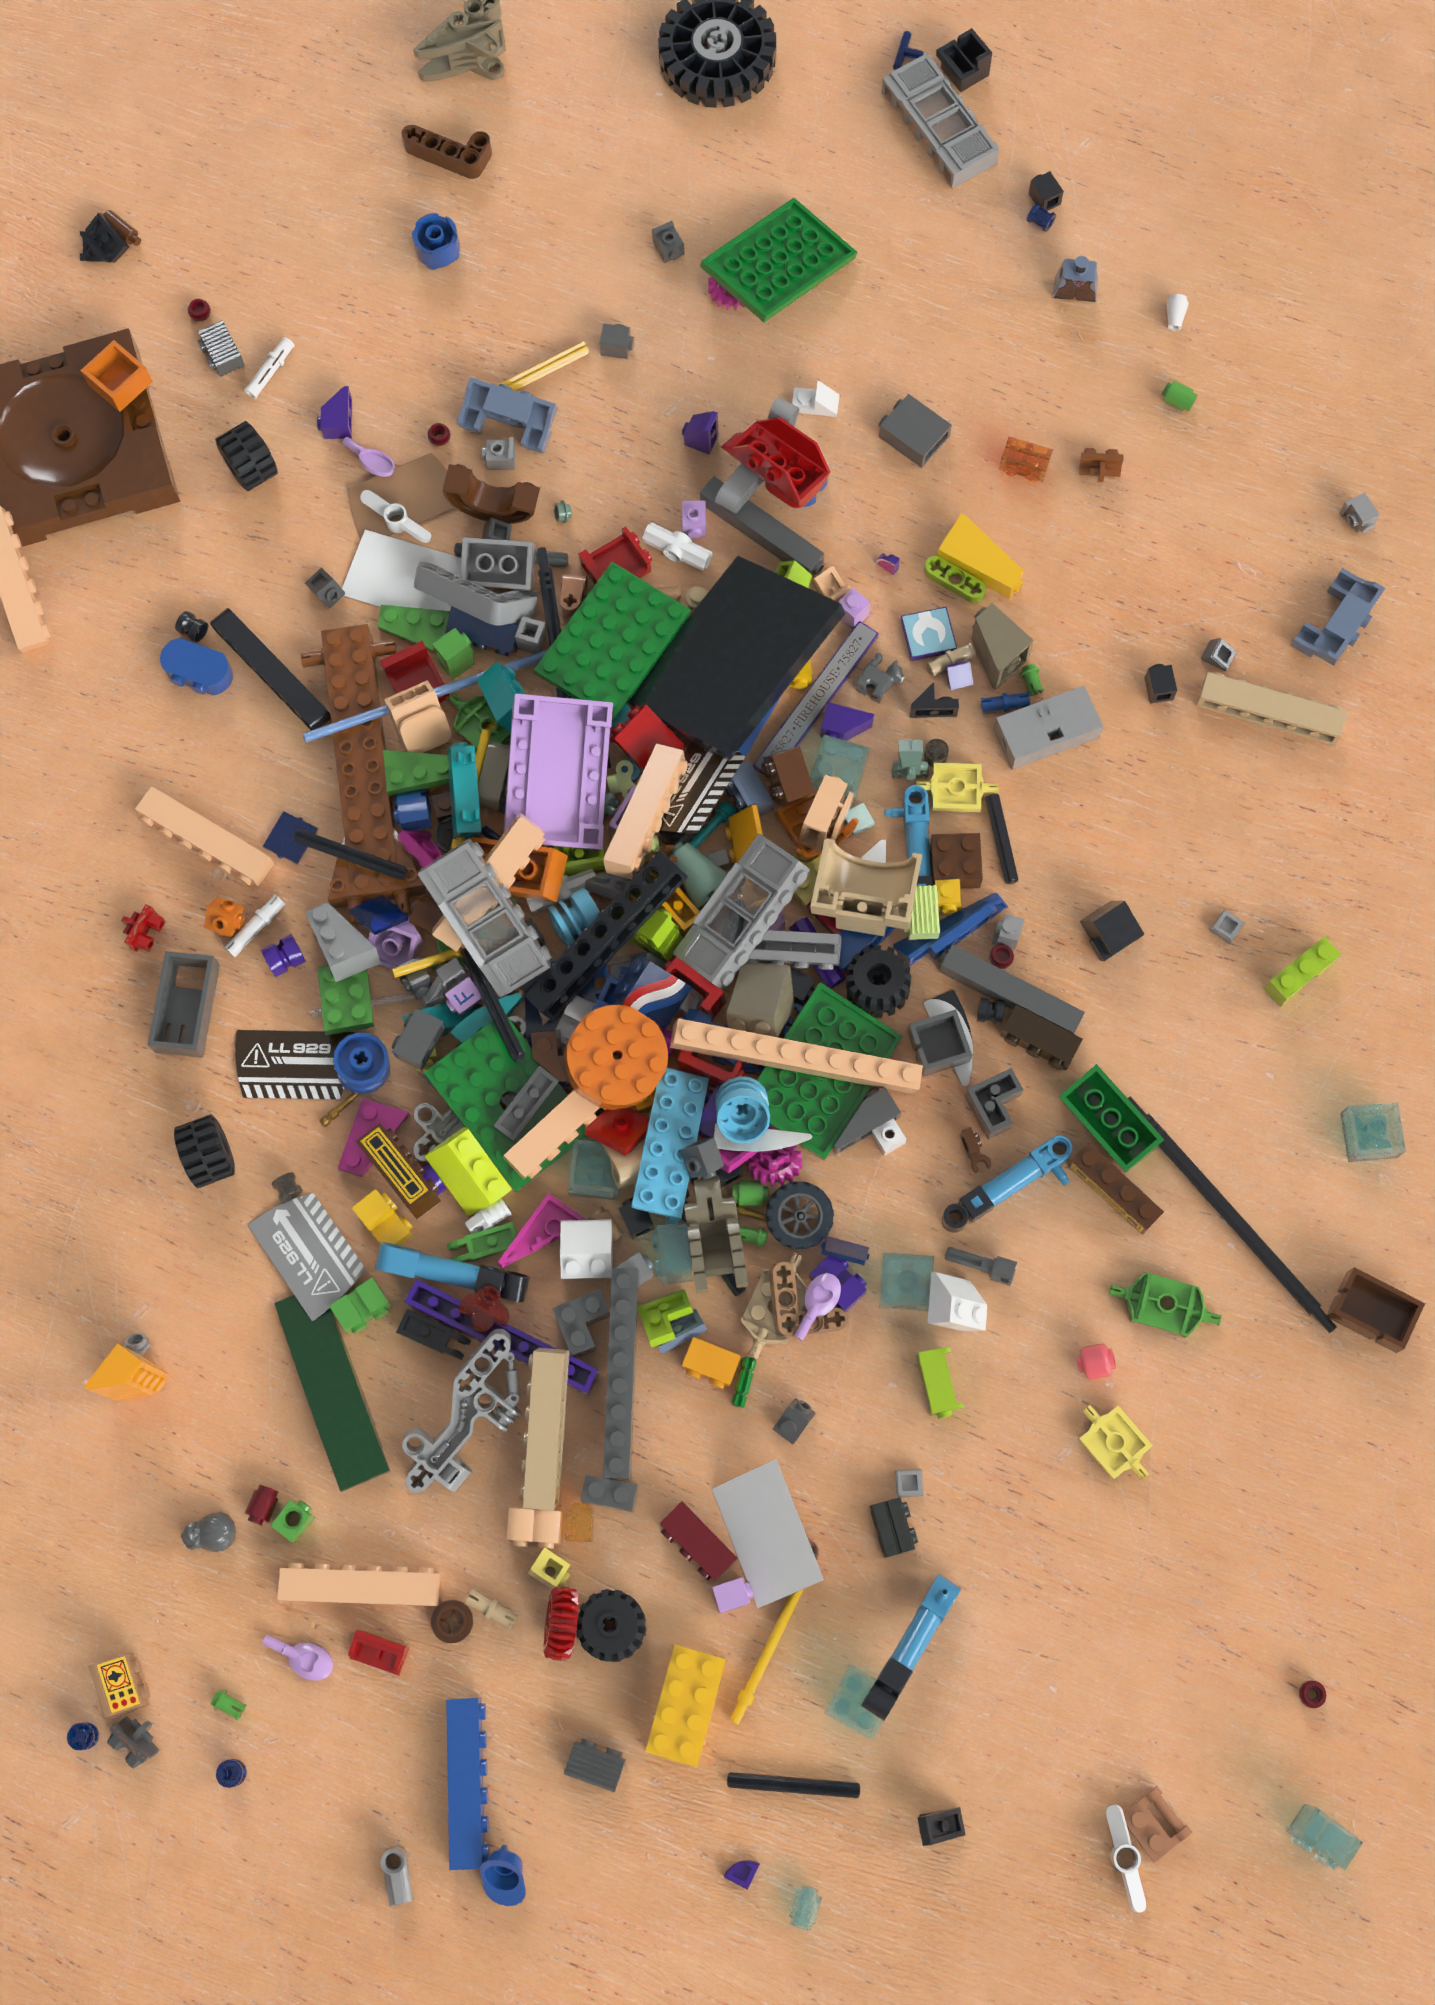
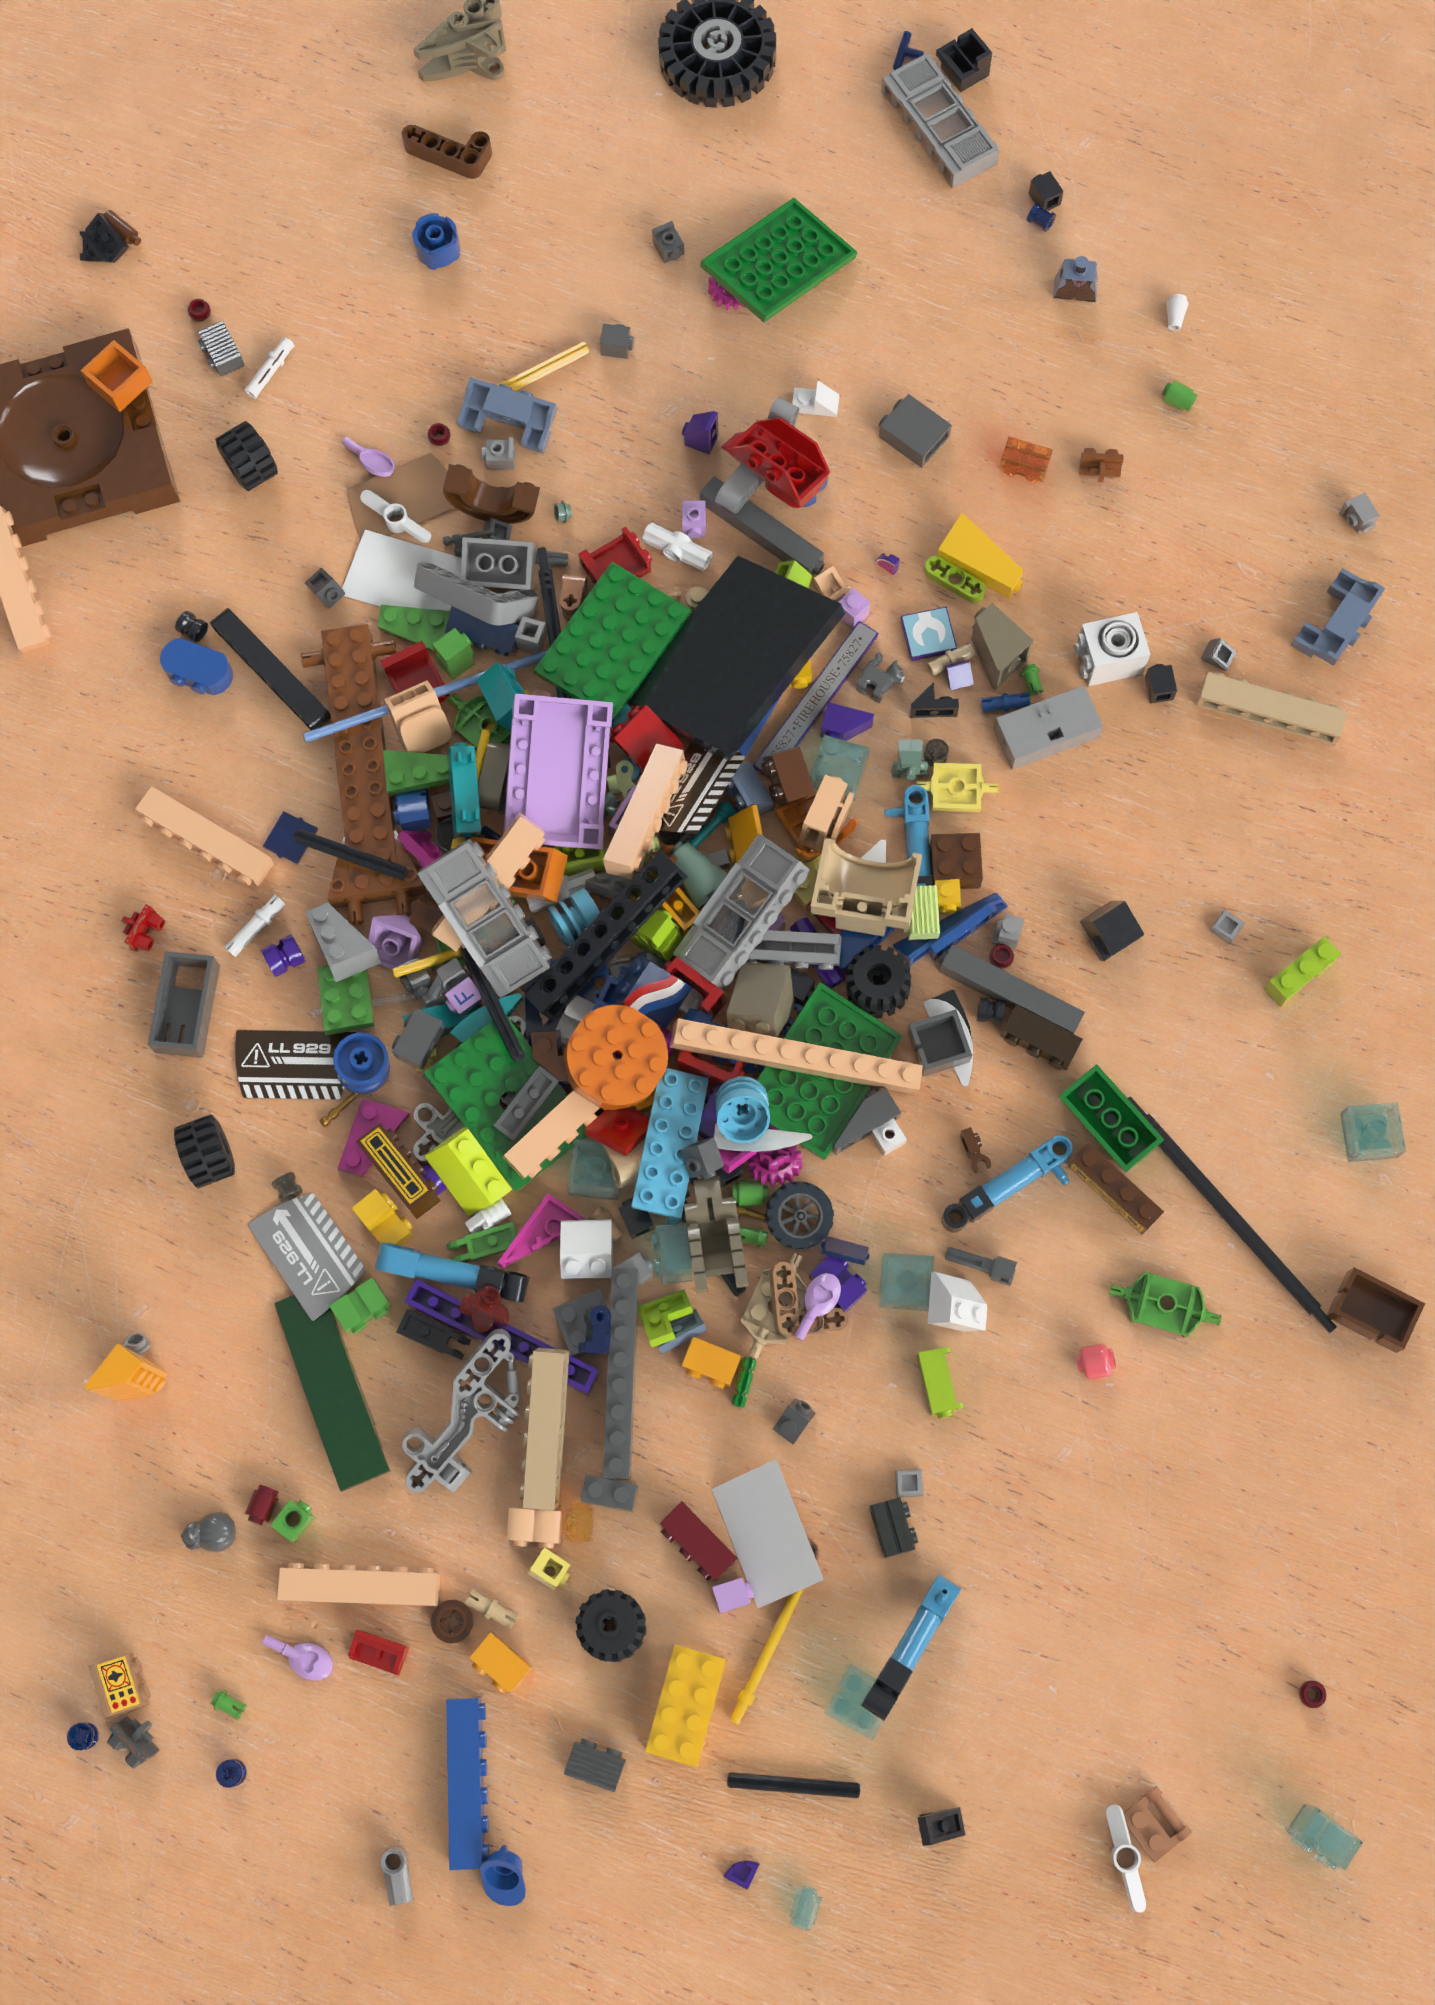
orange brick [204,897,245,937] -> none
dark purple slope [317,386,352,439] -> none
clear blue piece [349,895,409,935] -> none
red gear [543,1586,579,1661] -> none
light aqua tile [845,803,875,836] -> none
dark grey brick [965,1068,1023,1139] -> none
black axle [985,793,1019,885] -> none
light yellow plate [1078,1405,1153,1481] -> none
none -> dark grey piece [443,530,495,546]
none -> light orange brick [470,1632,533,1694]
none -> clear blue leg [578,1305,611,1354]
none -> white brick [1074,612,1151,686]

